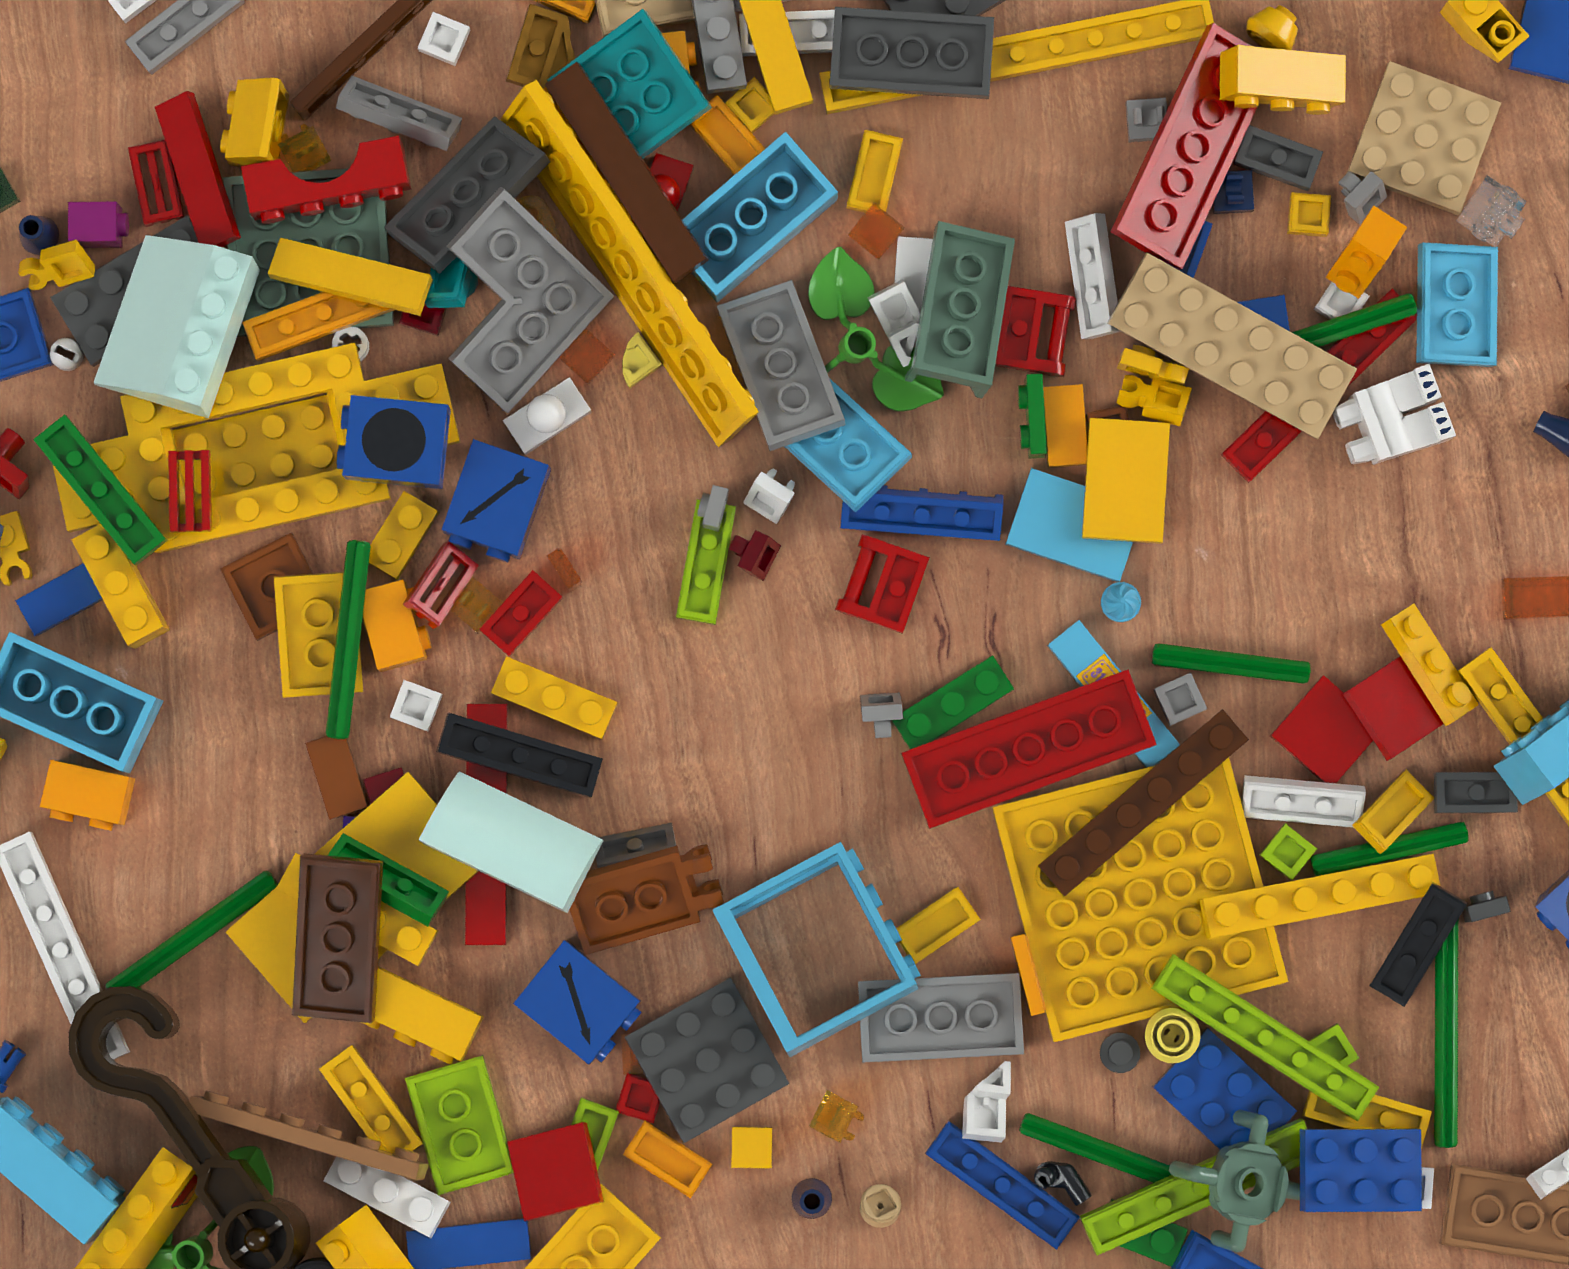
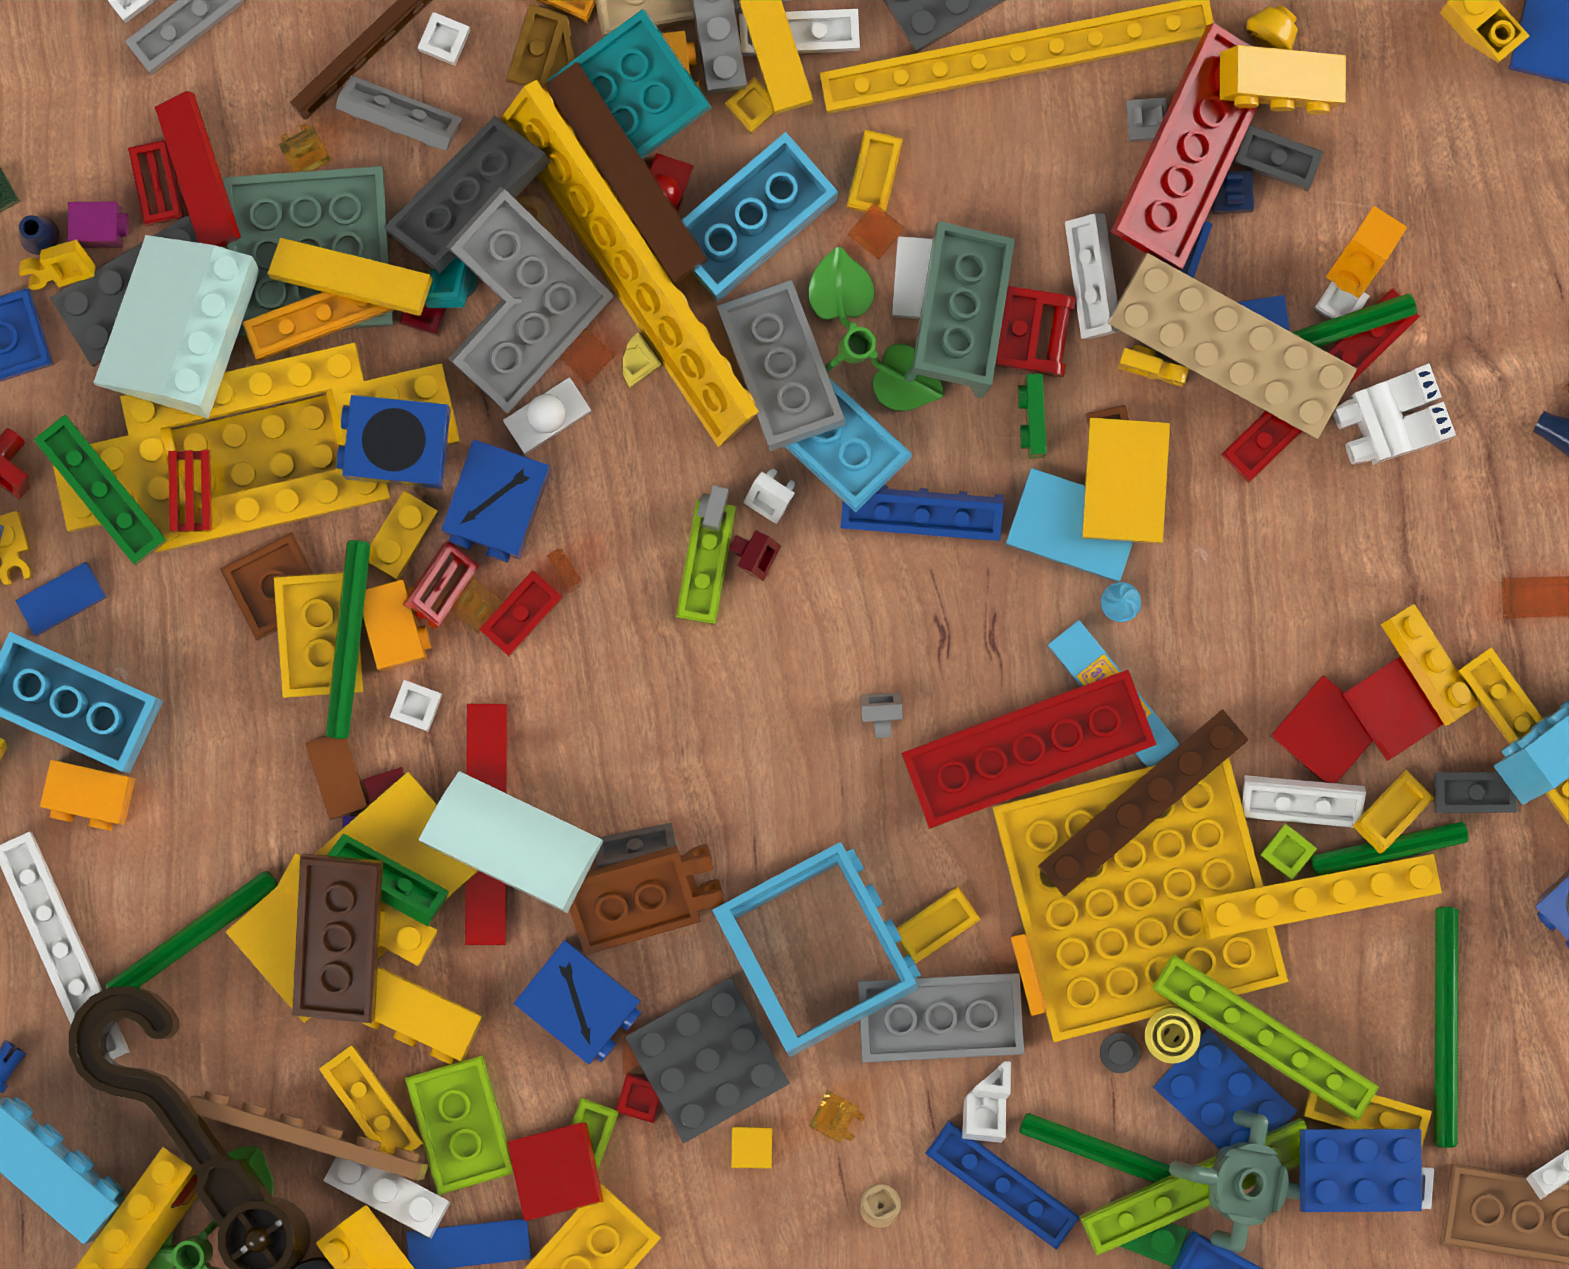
white hinge [50,338,84,371] -> none
yellow brick [71,524,170,649] -> none
yellow slope [220,78,290,167] -> none
red arch [241,135,412,224] -> none
white bush [332,327,369,362] -> none
black plate [436,713,603,798] -> none
yellow plate [491,656,618,740] -> none
light orange tile [623,1120,713,1198] -> none
light orange tile [690,95,765,175] -> none
cone [792,1178,832,1219] -> none
dark grey plate [830,7,994,99] -> none
red plate [835,534,930,634] -> none
white slope [867,279,920,367] -> none
green plate [891,655,1014,750] -> none
black arm [1034,1161,1092,1206] -> none
light orange tile [1043,384,1087,468] -> none
yellow plate [1117,375,1192,426] -> none
green axle [1152,643,1311,684] -> none
light grey plate [1153,672,1207,726] -> none
yellow tile [1287,192,1331,237] -> none
lime plate [1308,1023,1359,1066] -> none
light grey tile [1338,171,1387,224] -> none
tan plate [1347,61,1501,216] -> none
black tile [1370,882,1468,1007] -> none
medium azure tile [1416,242,1498,367] -> none
clear brick [1456,175,1527,247] -> none
dark grey plate [1462,891,1511,922] -> none

